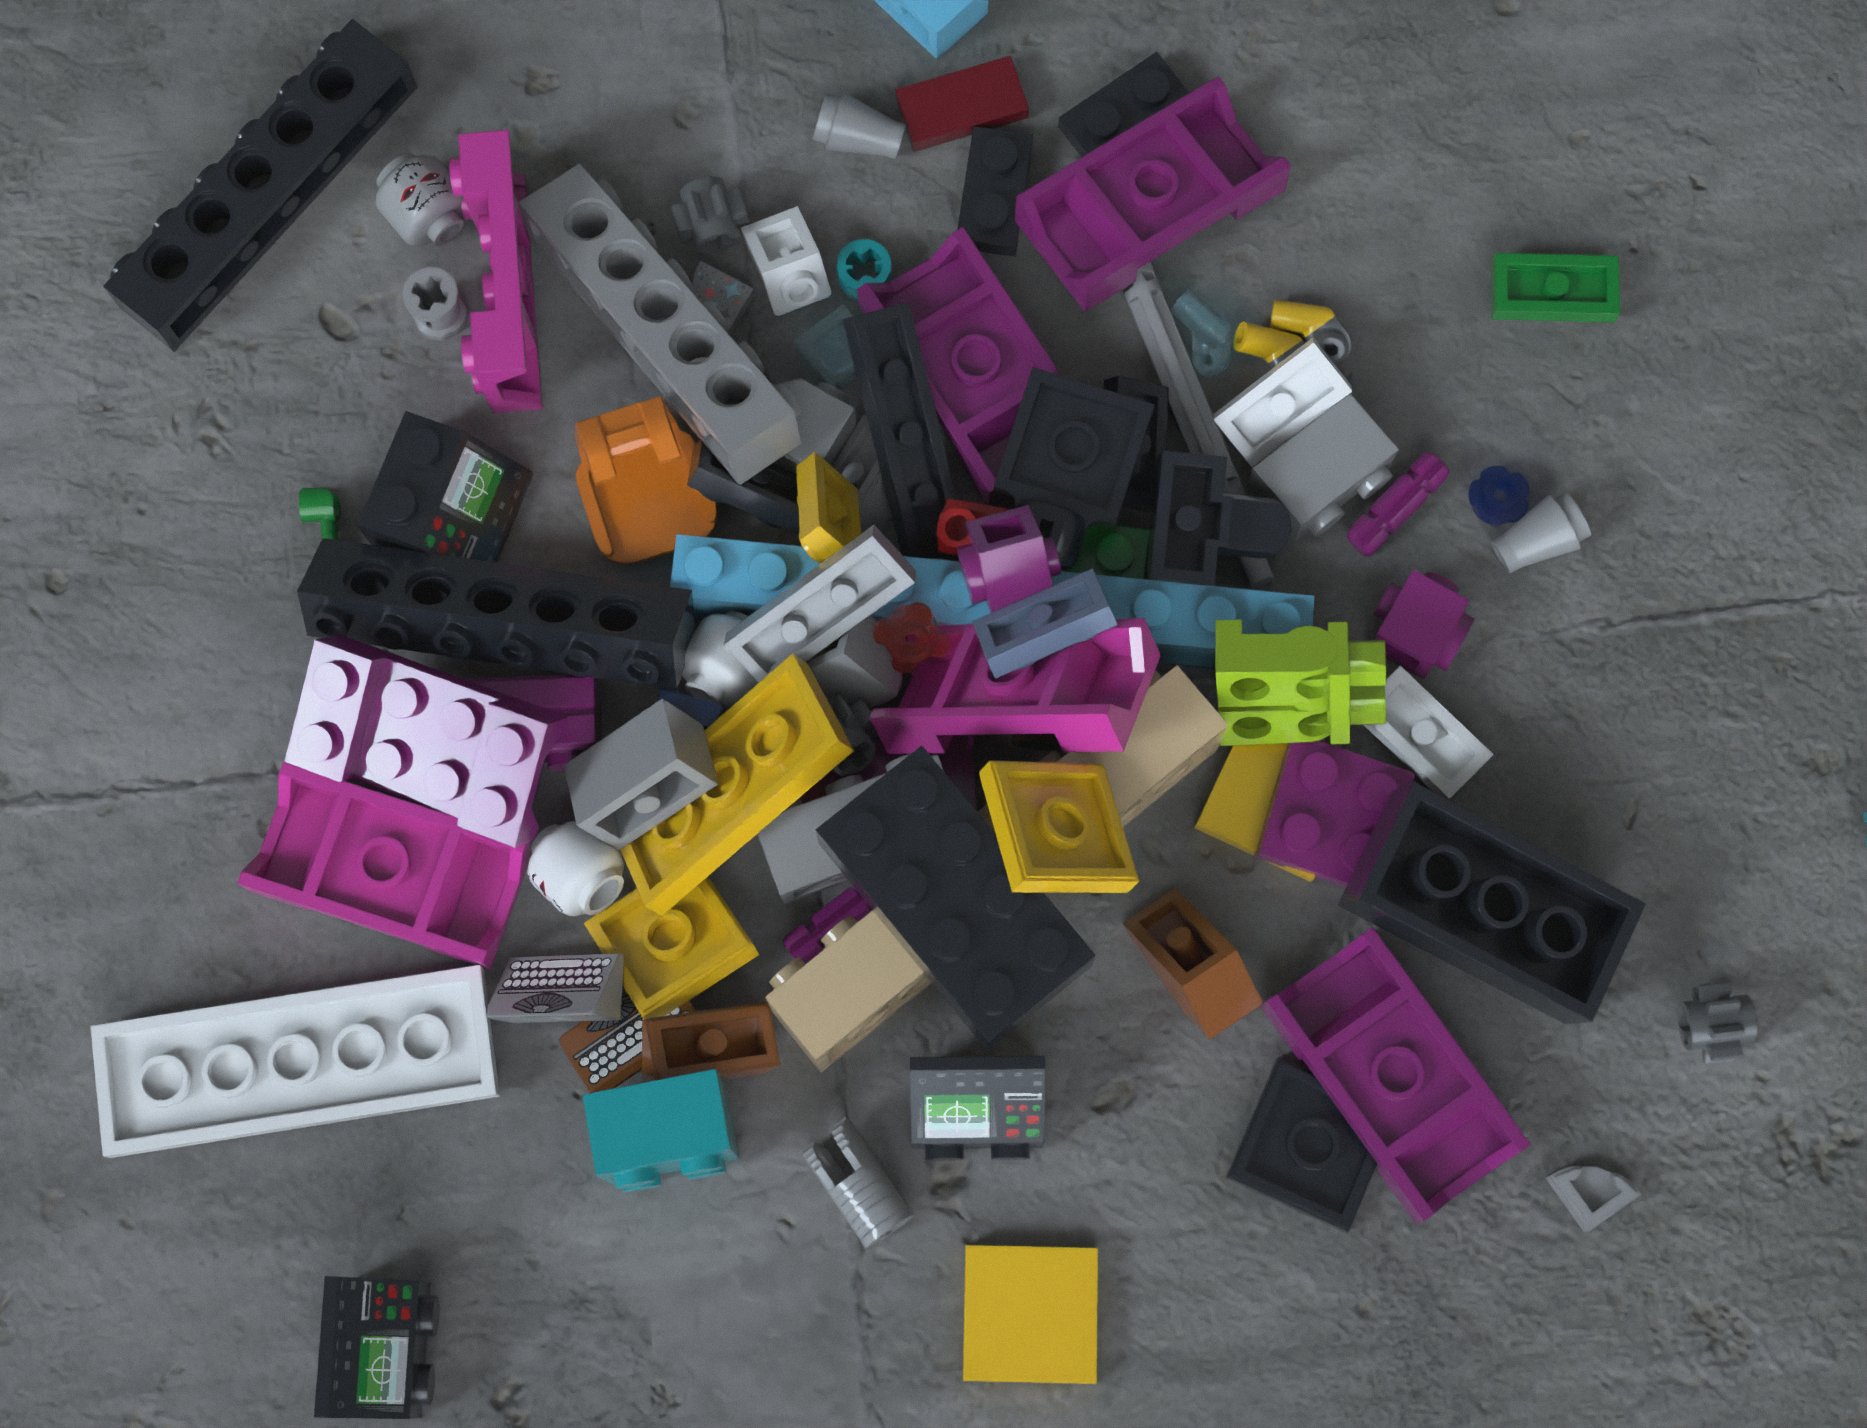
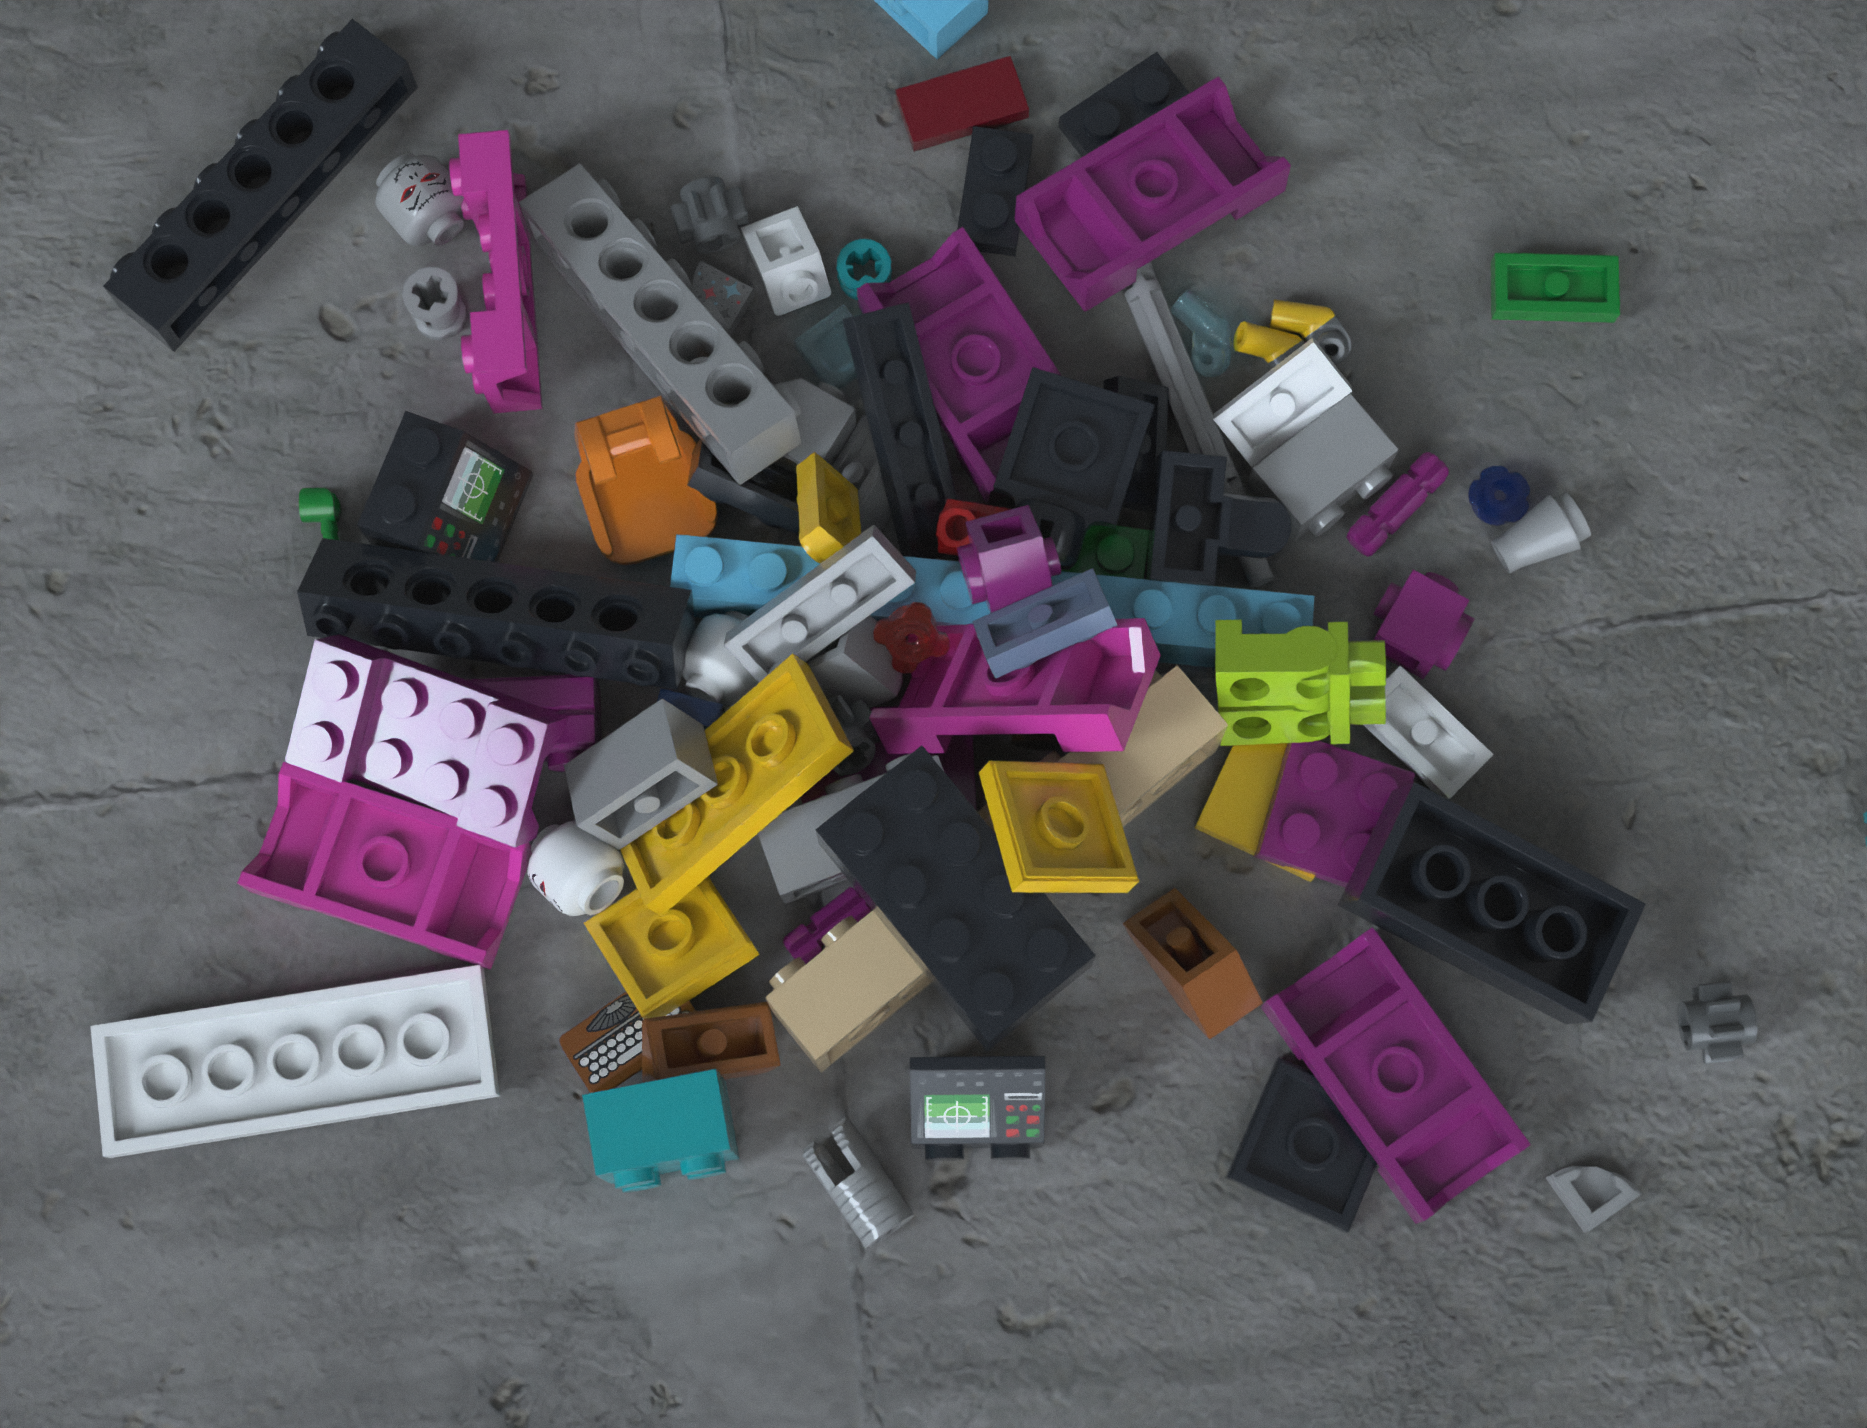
black slope [314,1276,440,1419] -> none
slope [486,953,624,1023] -> none
light grey cone [812,91,906,159] -> none
yellow tile [963,1245,1098,1384] -> none

